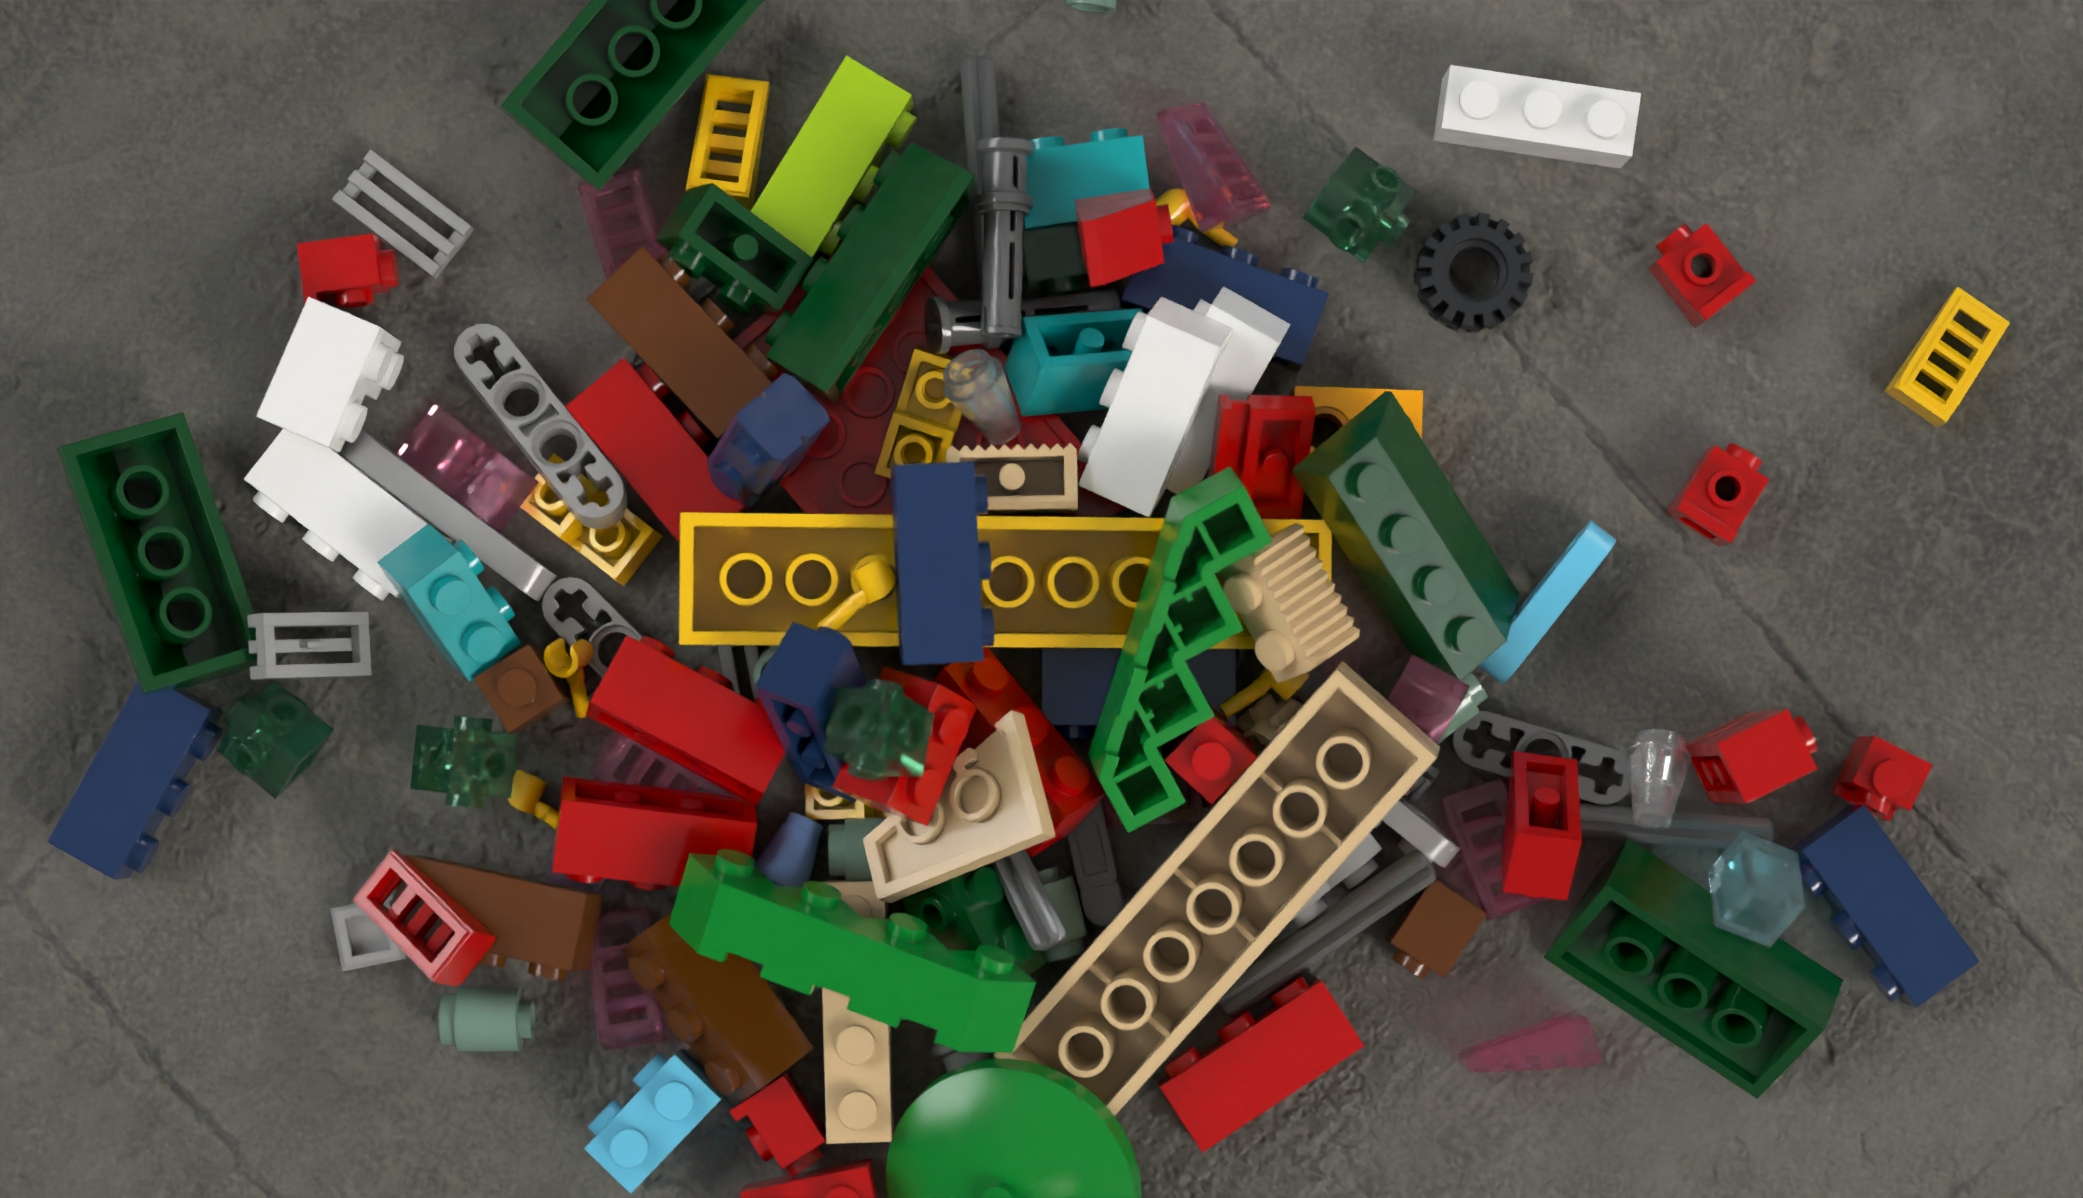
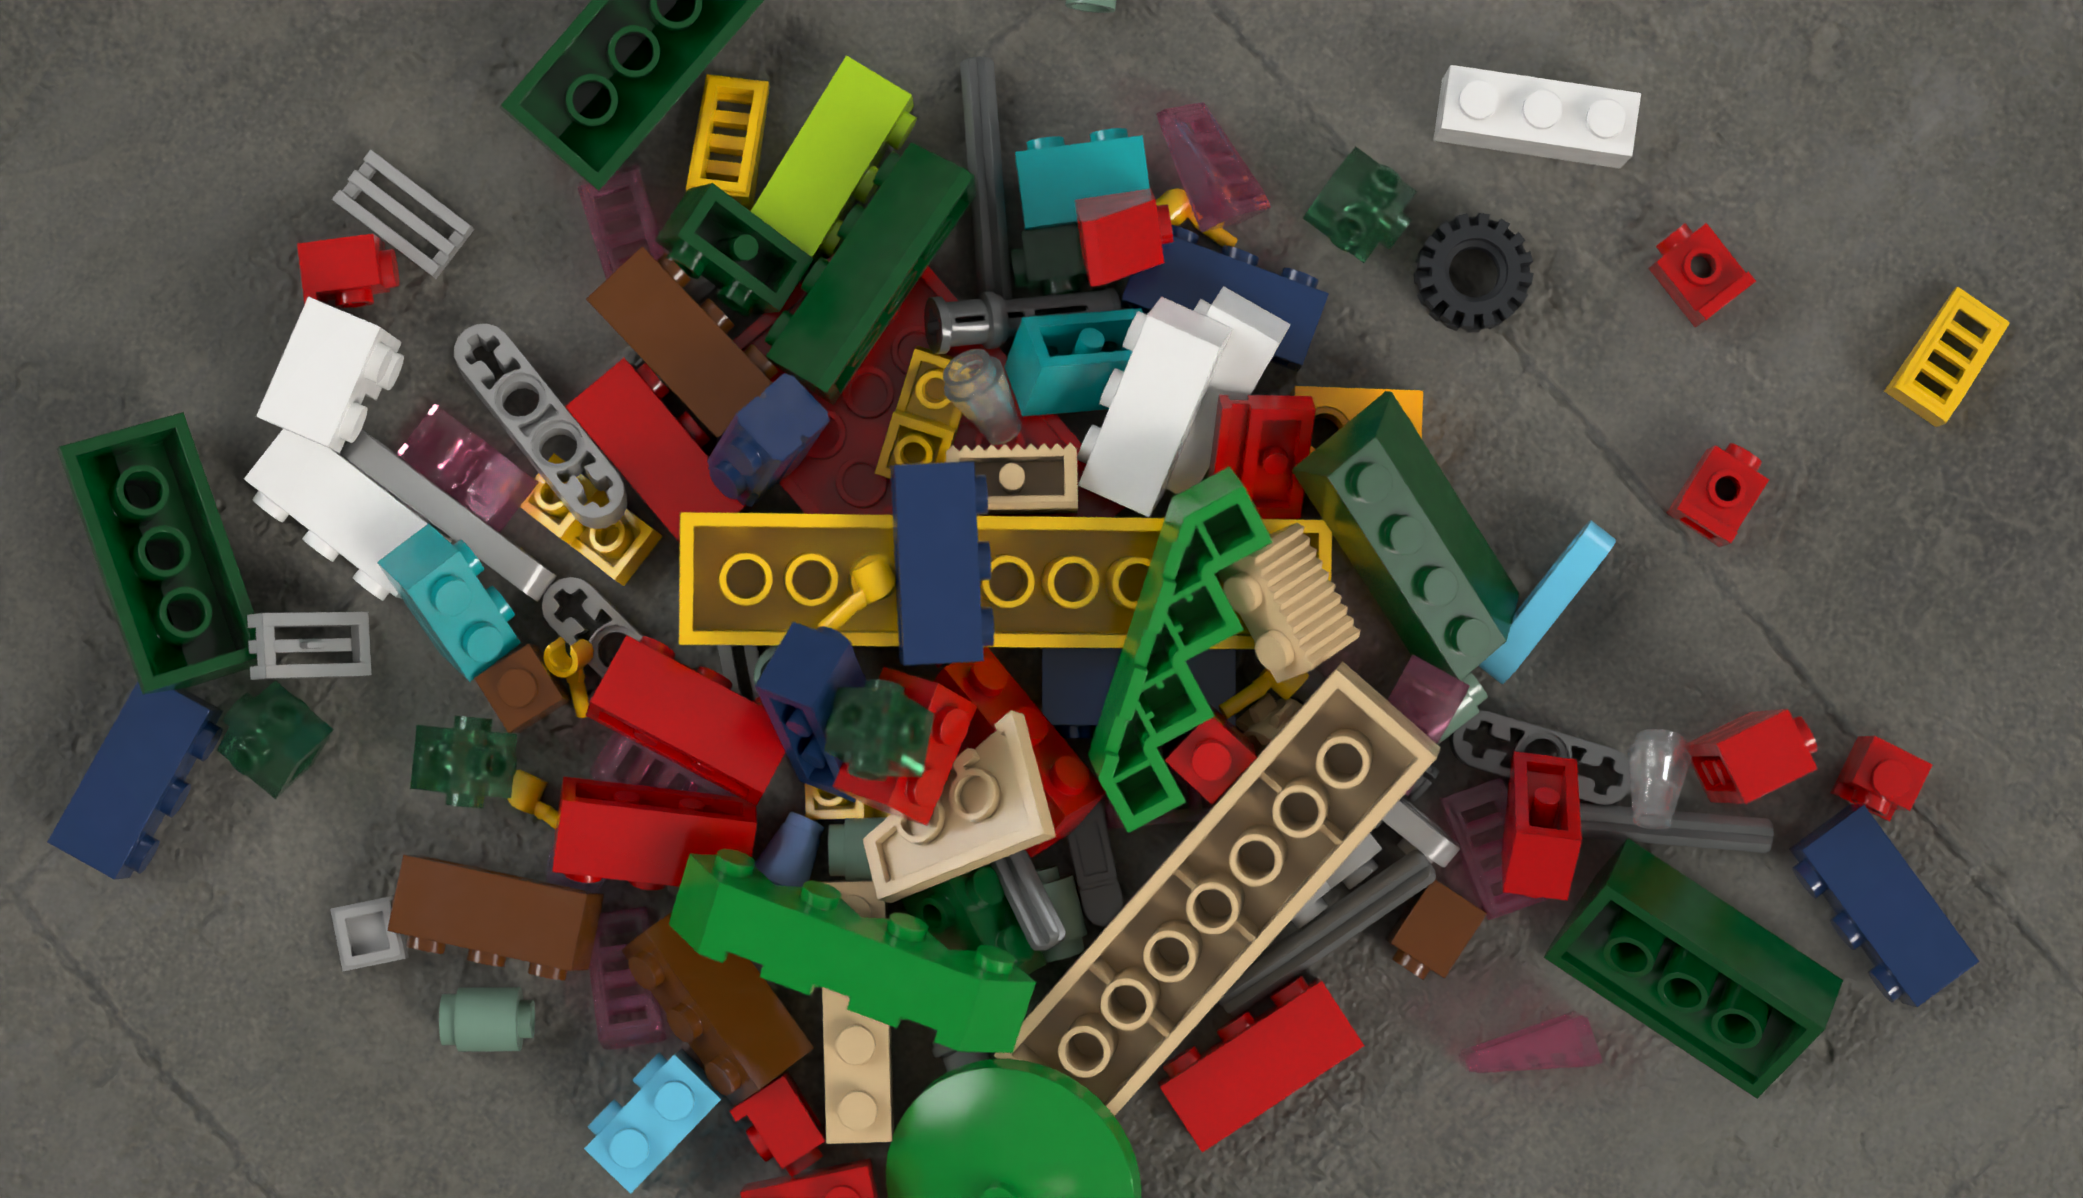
red slope [352,850,496,987] -> none
dark grey pin [975,137,1034,339] -> none
clear light blue brick [1708,831,1805,947] -> none

